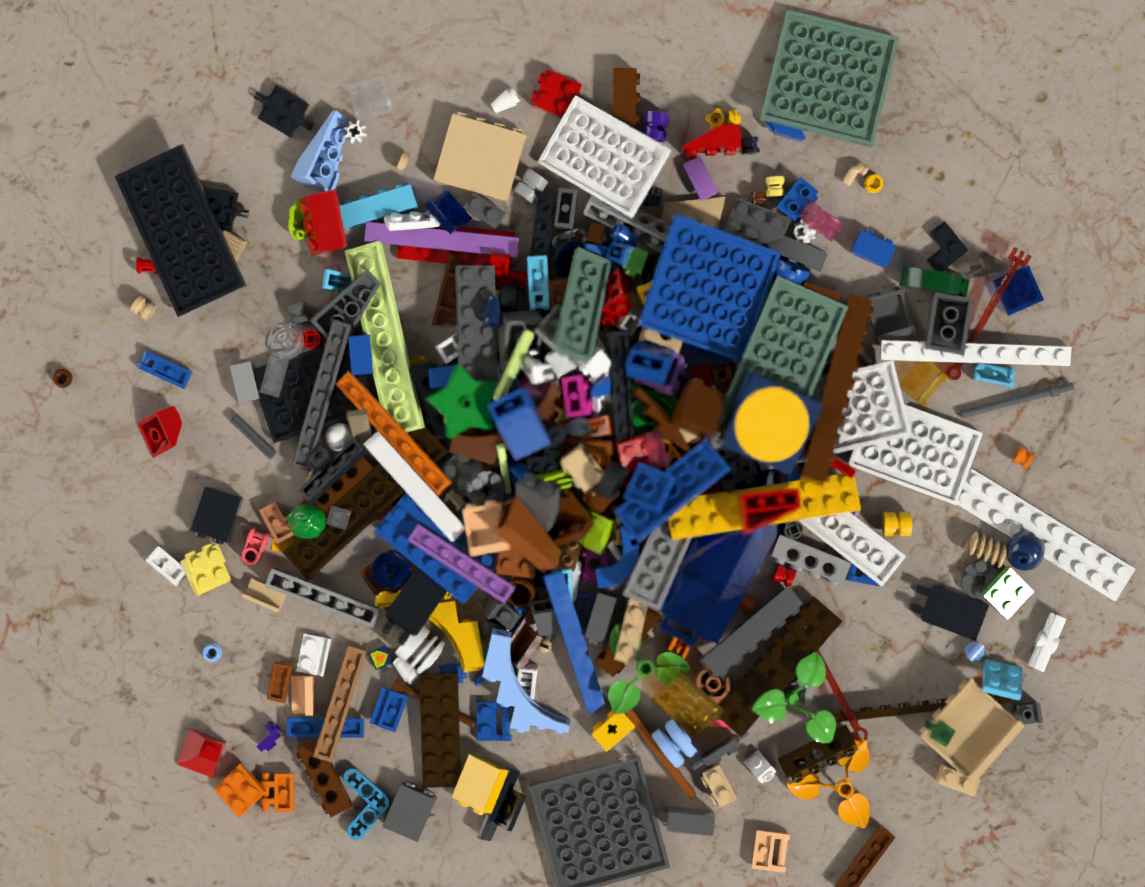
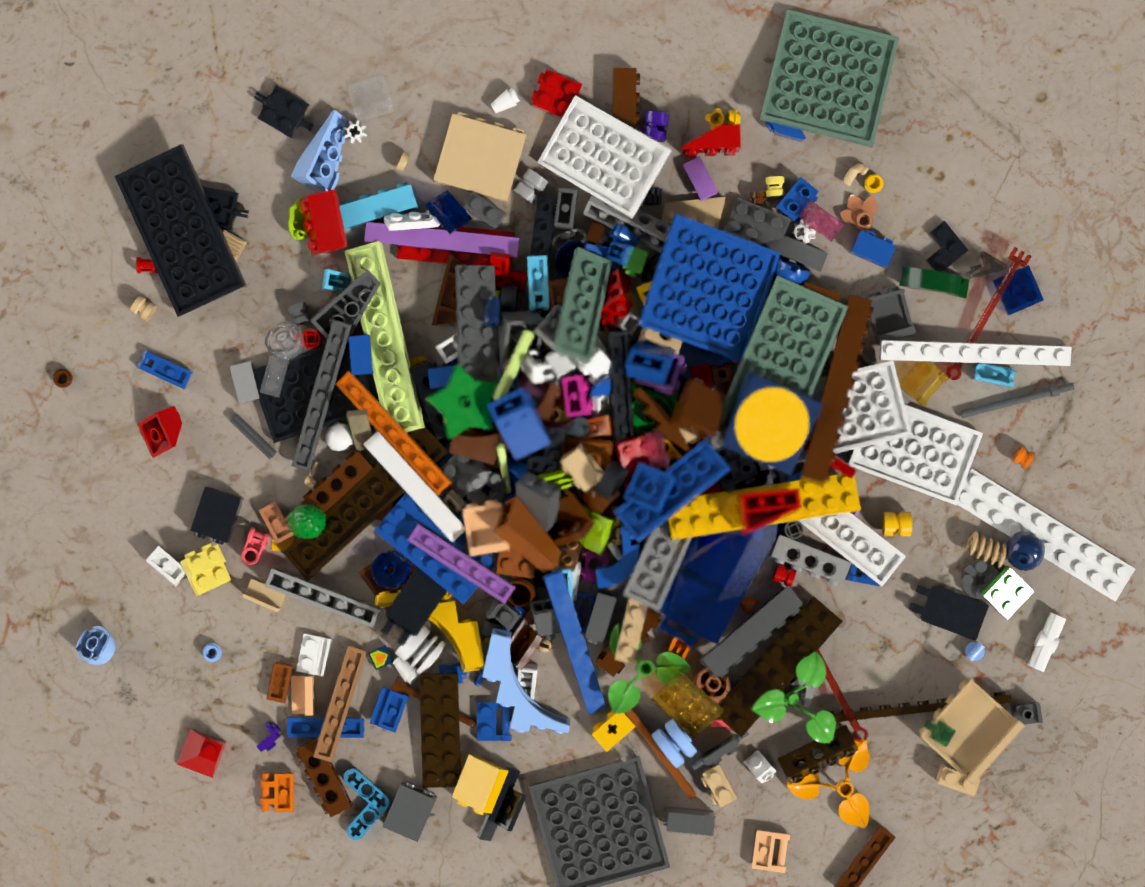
orange plate [214,763,267,818] -> none
black plate [298,438,367,505] -> none
clear tile [326,506,351,530] -> none
black wheel [741,137,760,155] -> none
dark grey slope [925,292,973,356] -> none
medium azure plate [982,659,1023,700] -> none
none -> light blue cylinder [76,626,116,665]
none -> nougat plate [840,195,877,230]

